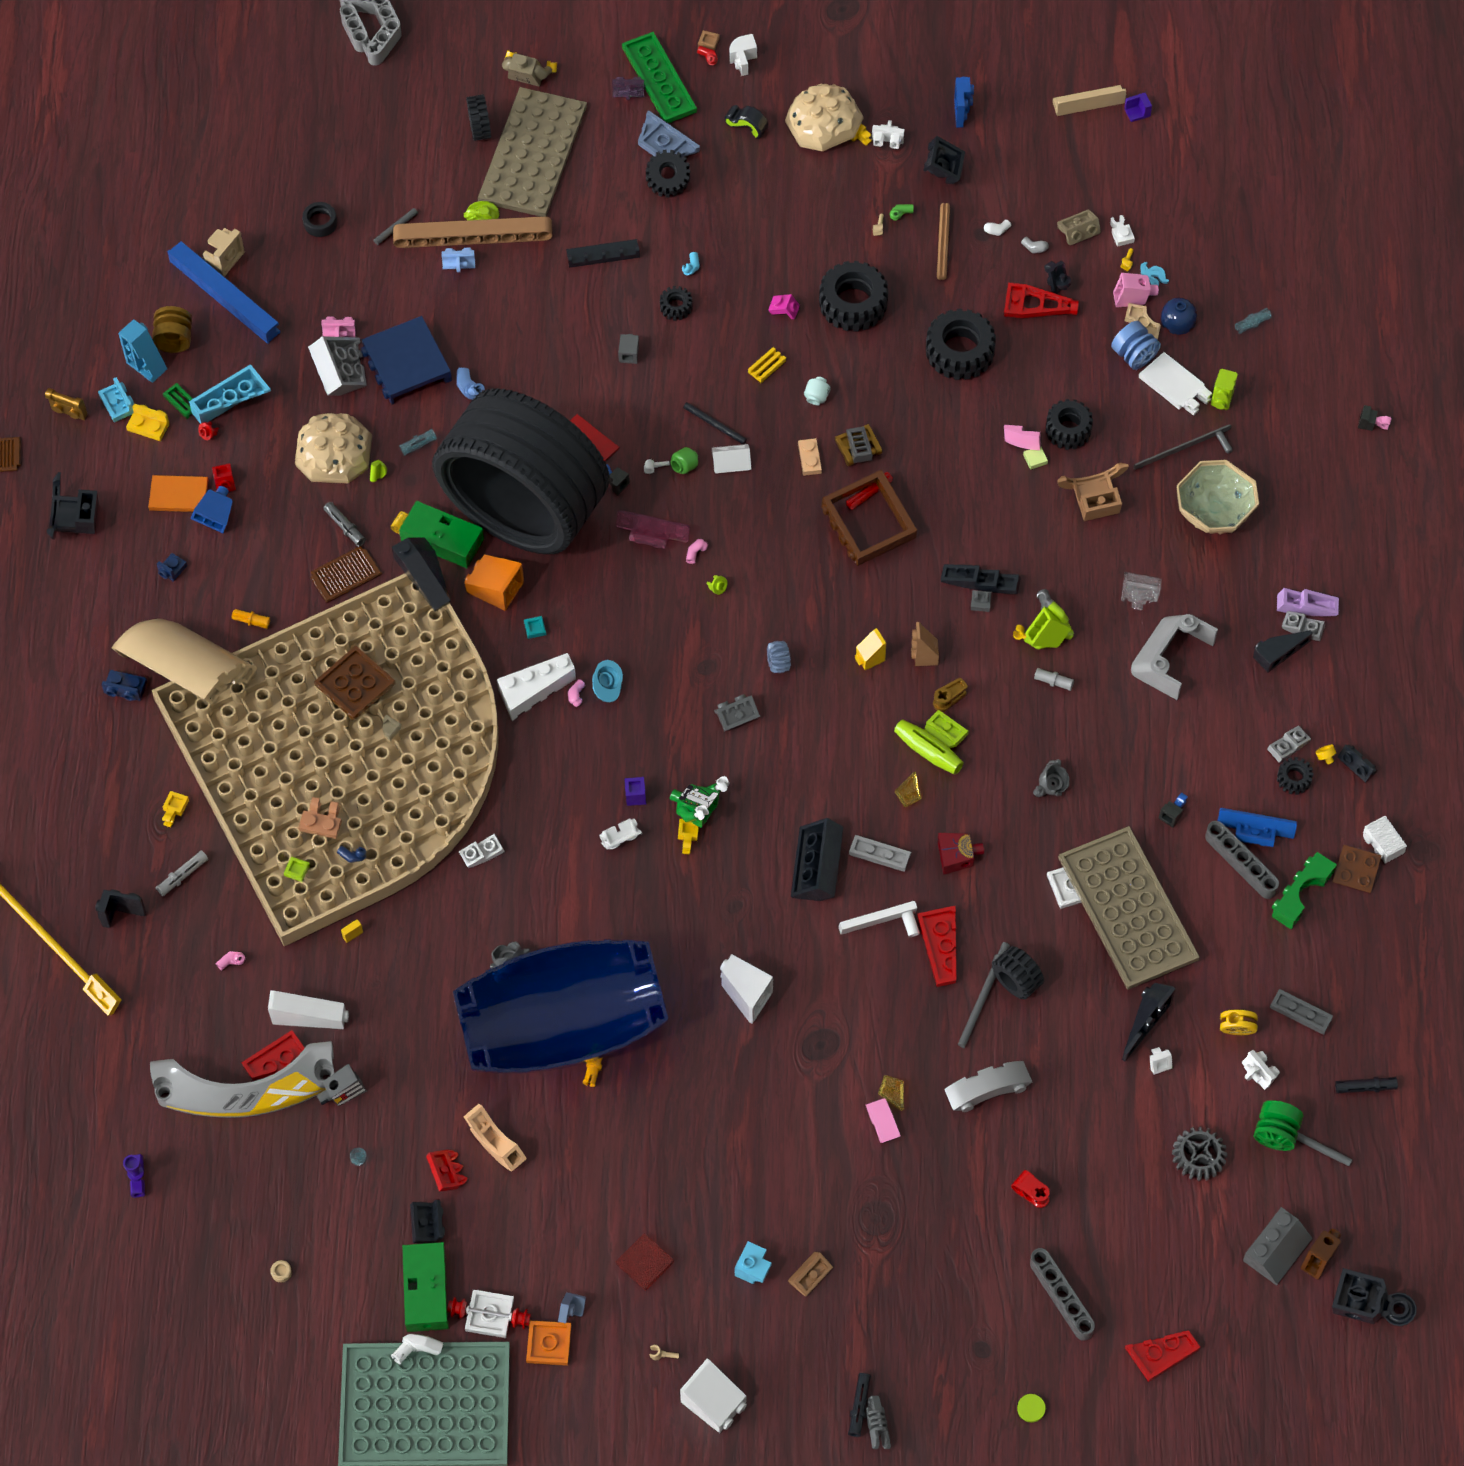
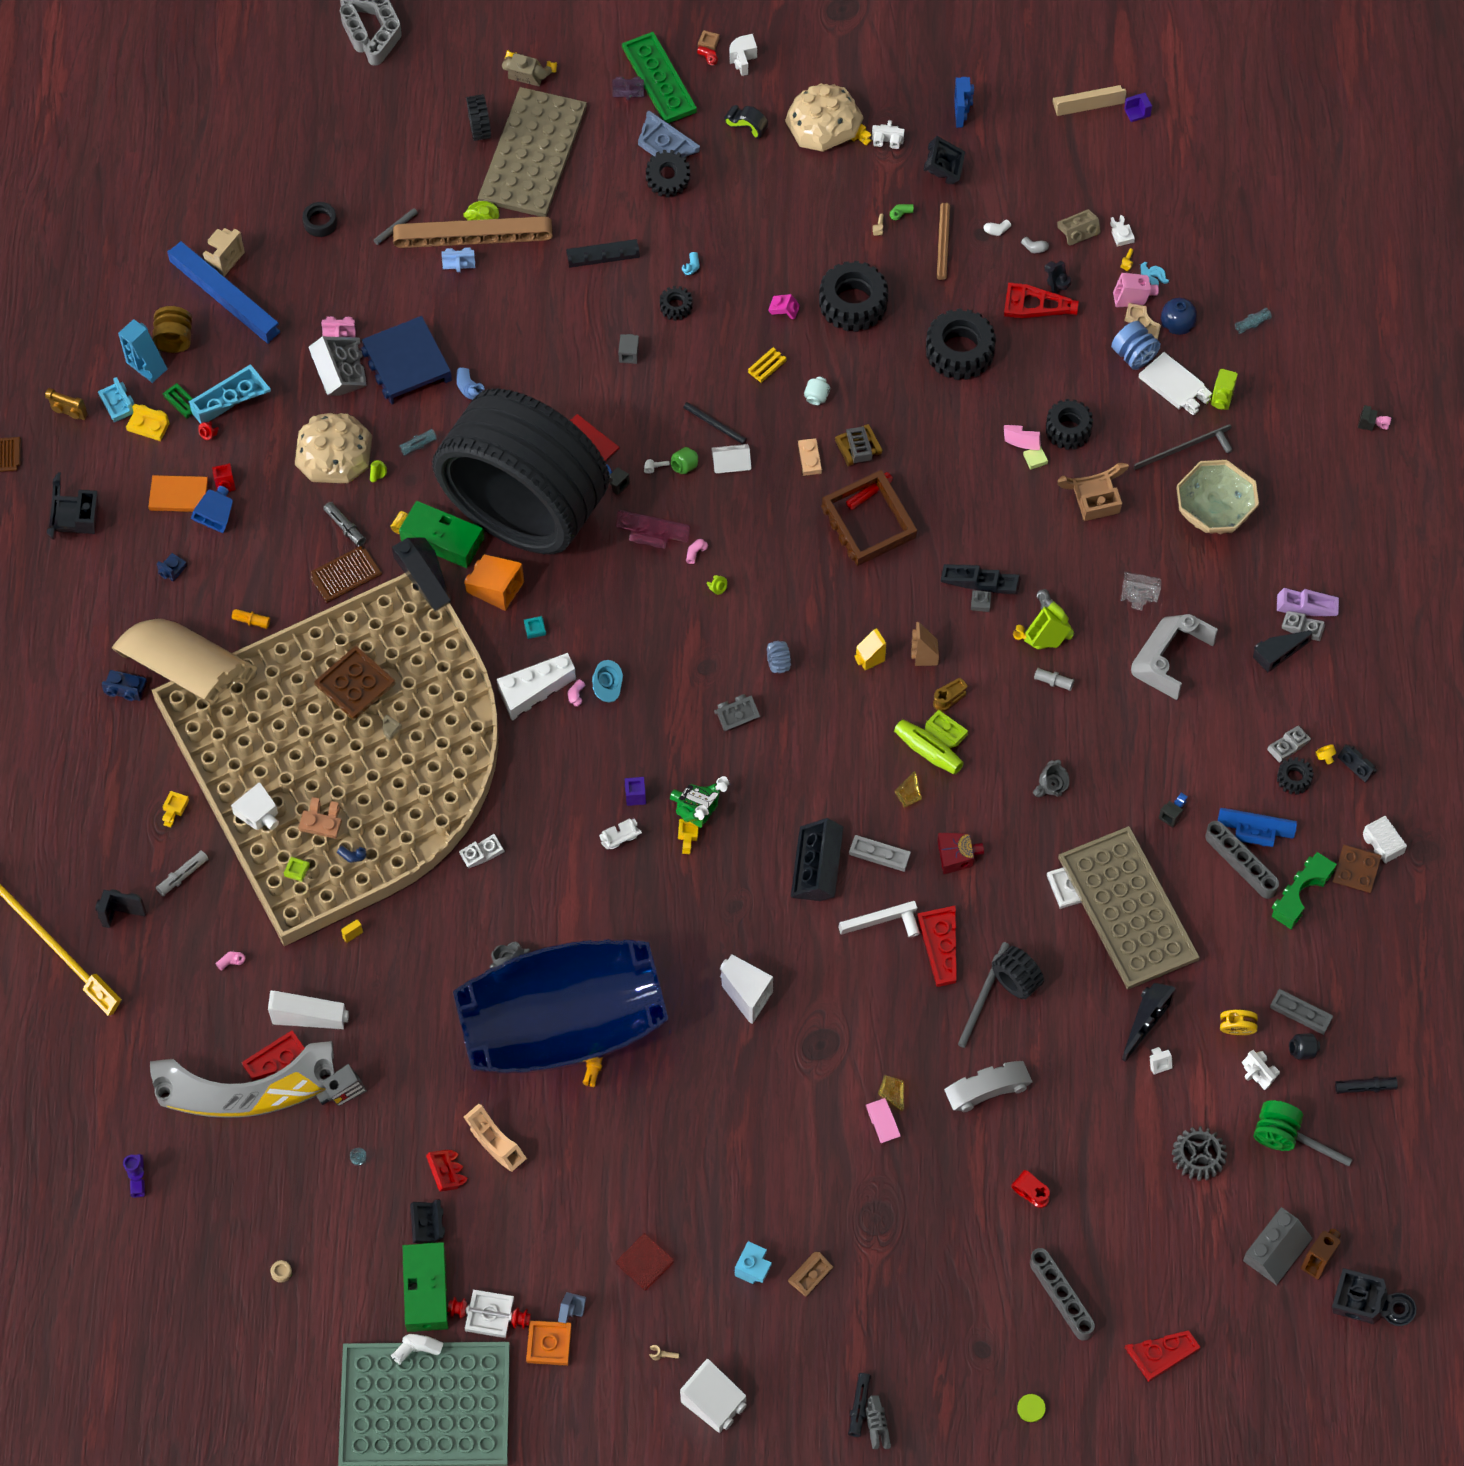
none -> white torso [231,782,279,830]
none -> black head [1289,1033,1320,1060]

